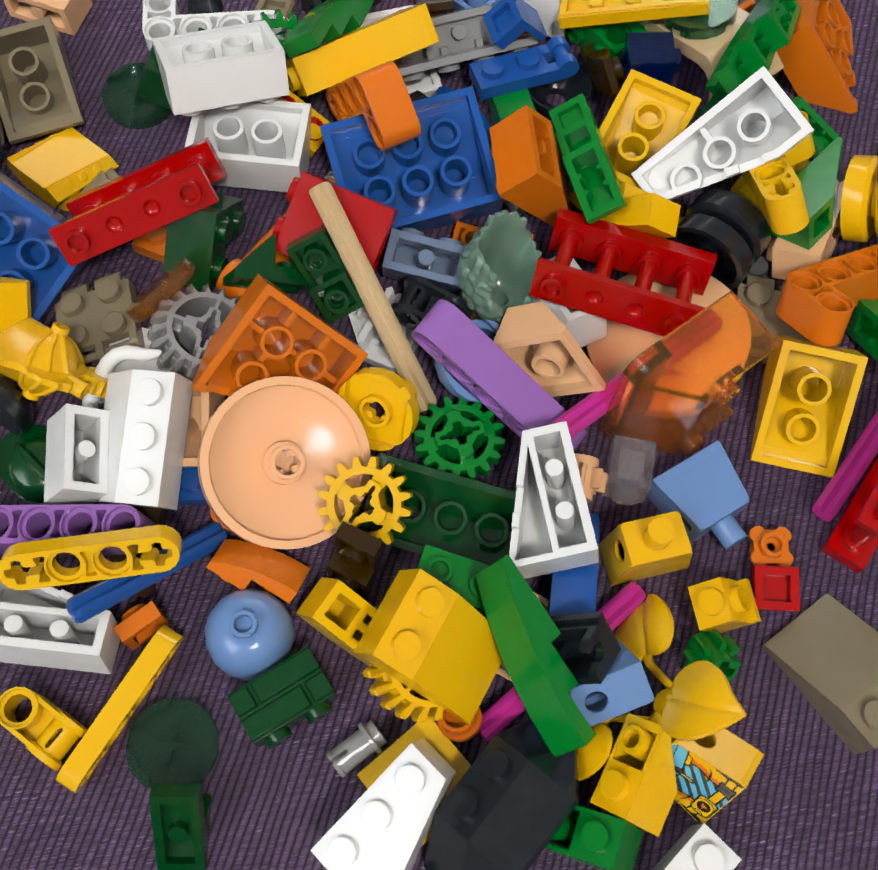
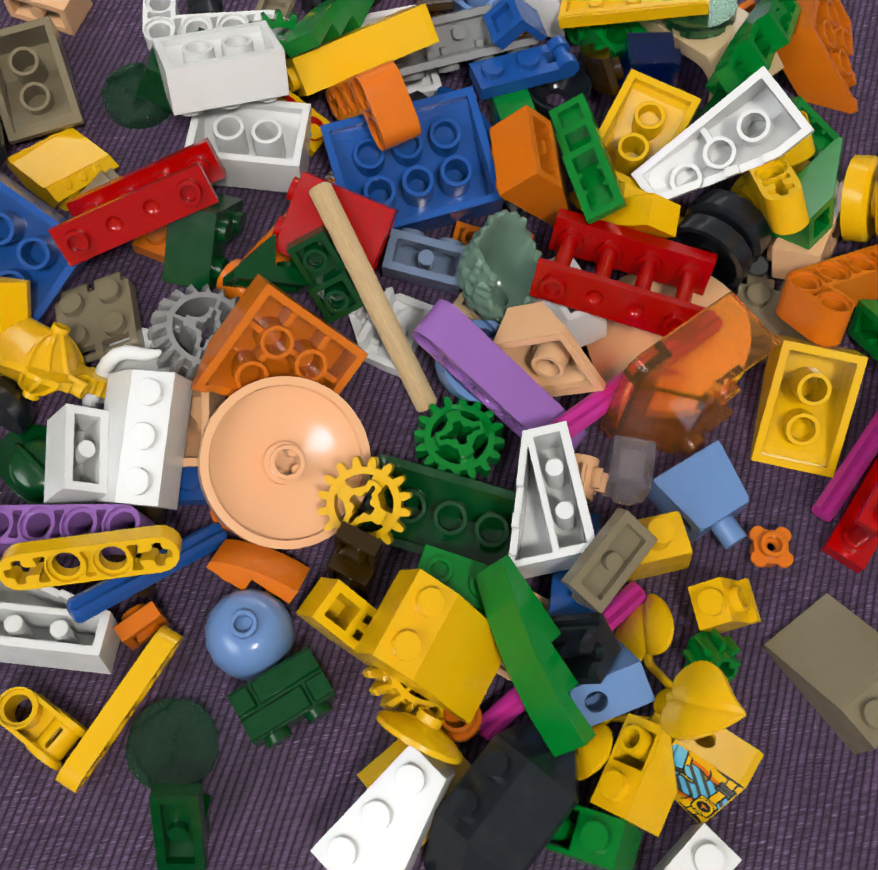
clear orange tile [126,256,196,323] -> none
light grey pin [326,720,387,778] -> none
yellow plate [338,367,420,451] -> none
black piece [391,275,472,329] -> none
red plate [751,565,800,612] -> none
none -> yellow dish [376,707,463,765]
none -> dark tan panel [561,508,658,614]

